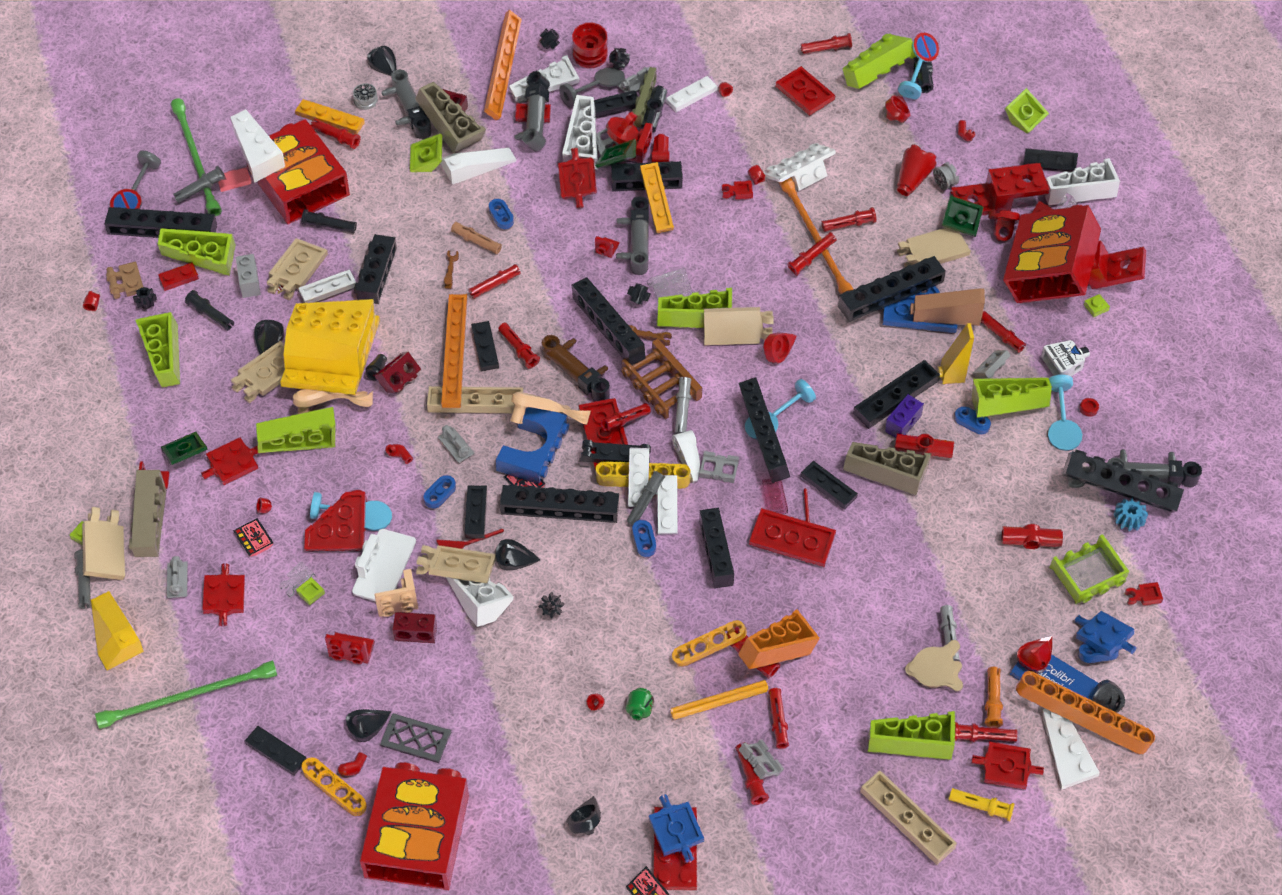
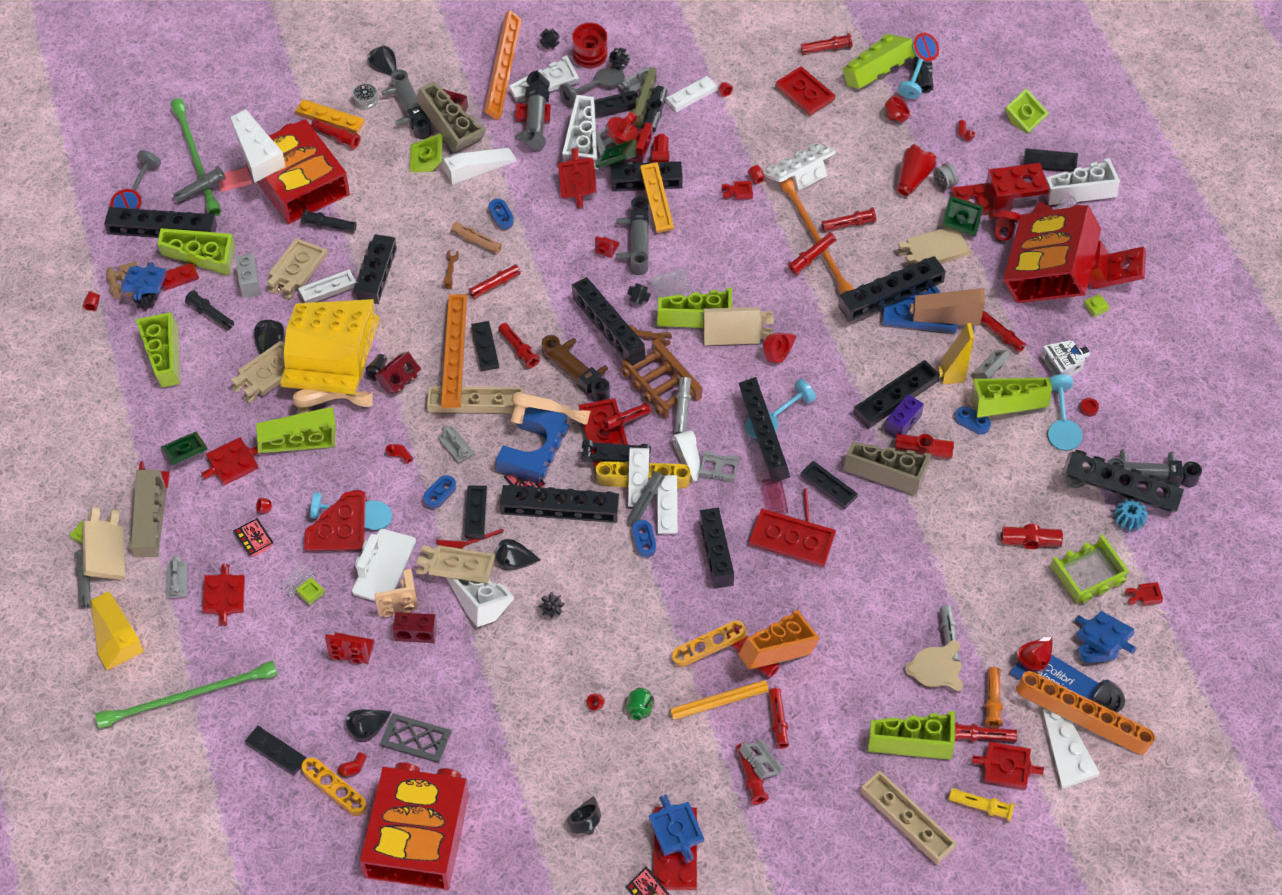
none -> blue plate [121,262,167,300]

